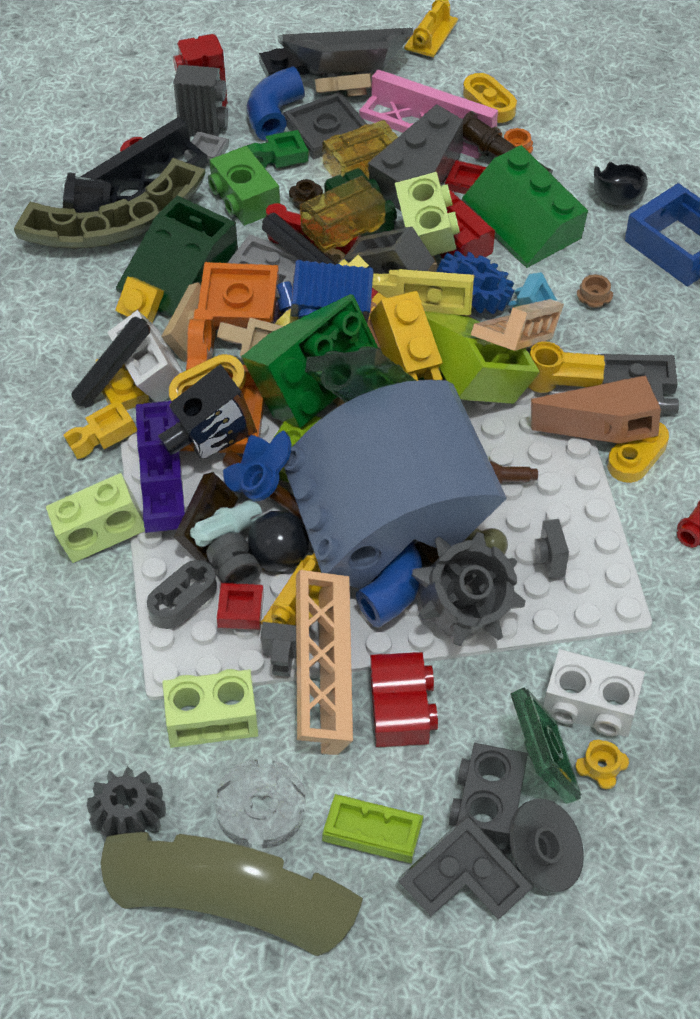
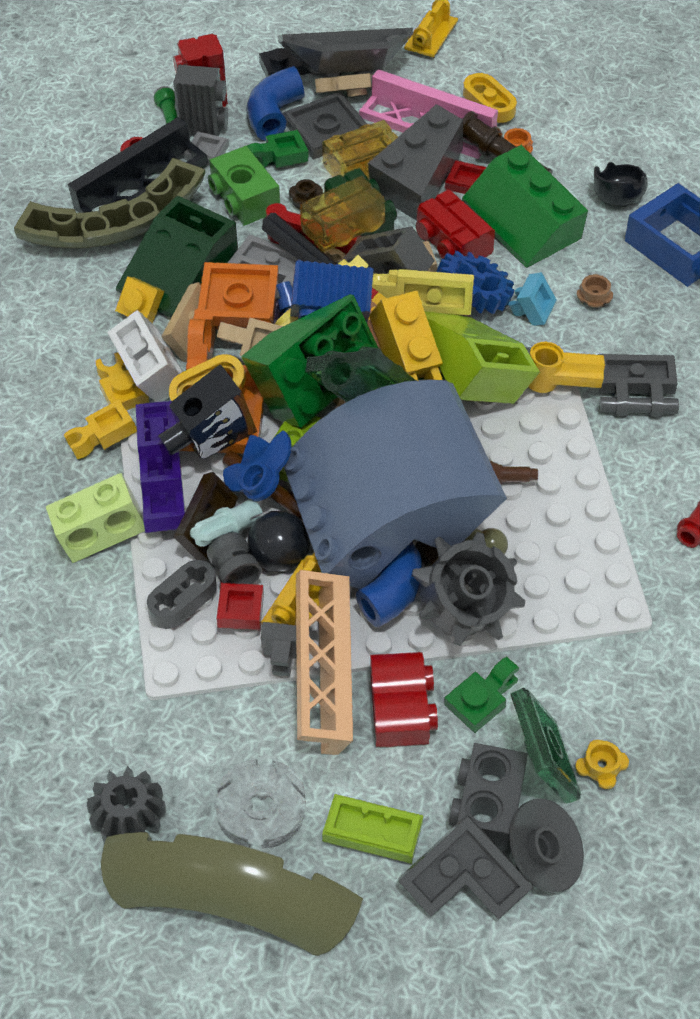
black tile [63,172,111,213] -> none
black axle [71,316,151,408] -> none
yellowish green brick [162,669,258,748] -> none
yellowish green brick [395,172,460,256] -> none
light nougat fence [471,299,564,351] -> none
nougat slope [531,375,661,444] -> none
dark grey plate [535,519,569,579] -> none
white brick [543,649,645,737] -> none
yellow plate [607,422,669,483] -> none
none -> green piece [154,86,177,123]
none -> green plate [444,656,519,733]

